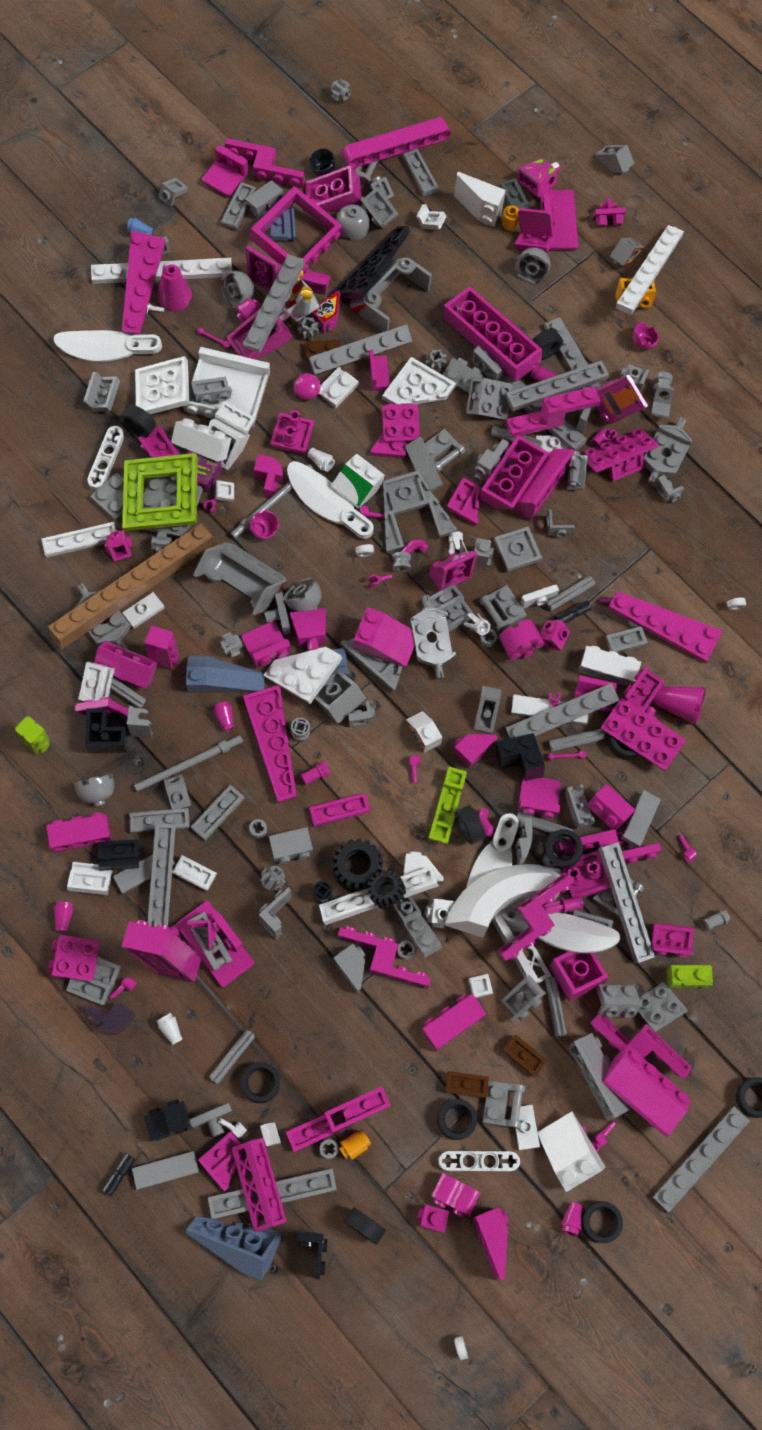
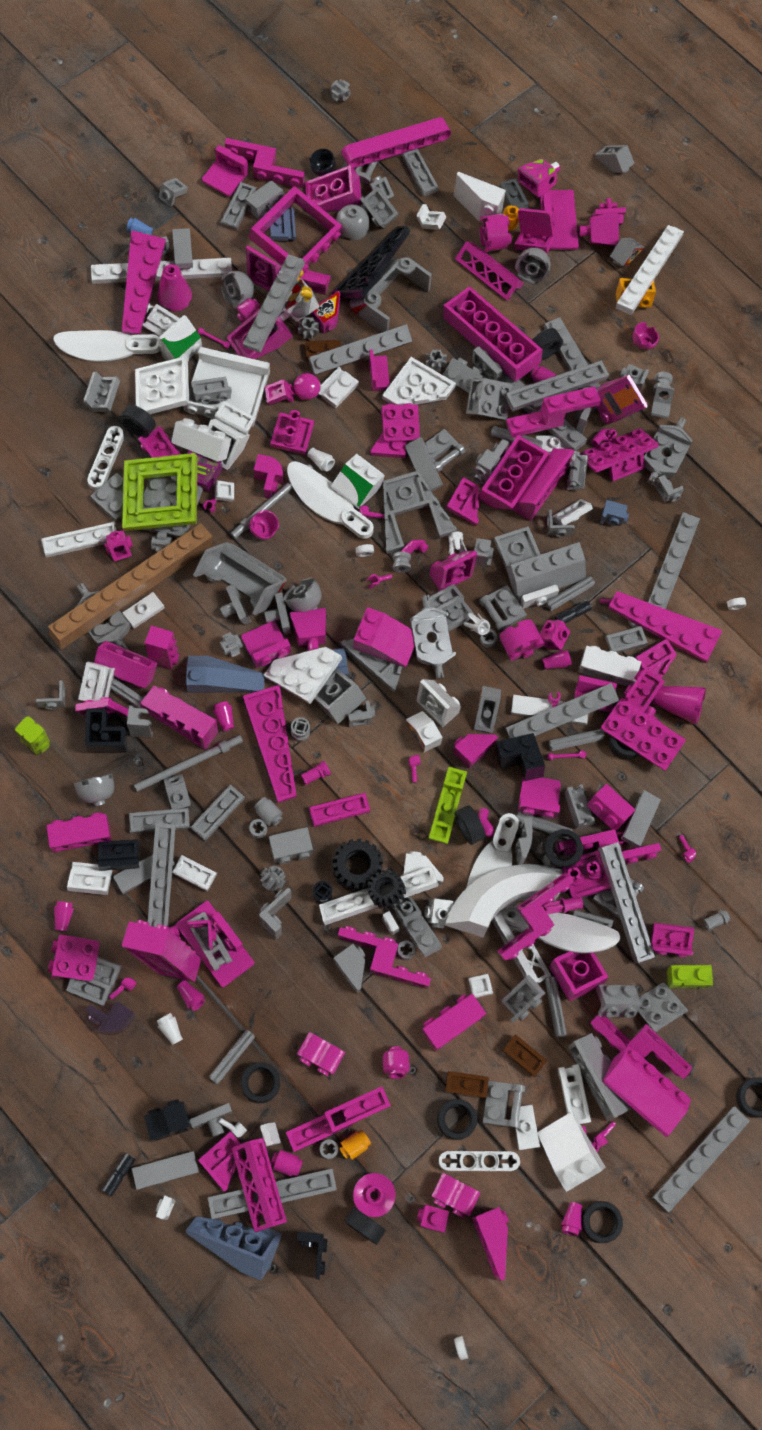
none -> light grey bracket [36,680,65,710]
none -> dark pink wedge [140,686,218,750]
none -> white plate [143,304,180,337]
none -> white plate [156,1196,175,1220]
none -> white slope [159,315,202,361]
none -> light grey tile [172,228,193,269]
none -> dark pink cone [177,980,205,1011]
none -> light grey tile [220,584,252,625]
none -> light grey brick [254,797,283,826]
none -> dark pink bracket [265,379,295,405]
none -> dark pink brick [271,1149,303,1177]
none -> dark pink brick [297,1032,345,1077]
none -> dark pink dish [353,1173,396,1217]
none -> white tile [382,911,399,935]
none -> dark pink head [383,1046,410,1079]
none -> white slope [416,679,461,727]
none -> dark pink fence [455,241,524,300]
none -> dark pink brick [479,213,512,252]
none -> light grey slope [506,542,586,602]
none -> dark pink cone [543,649,572,670]
none -> white plate [552,499,593,525]
none -> white plate [558,1064,591,1124]
none -> dark pink torso [579,211,619,247]
none -> sand blue brick [599,500,629,526]
none -> dark pink wing [635,639,677,679]
none -> light grey plate [648,512,700,609]

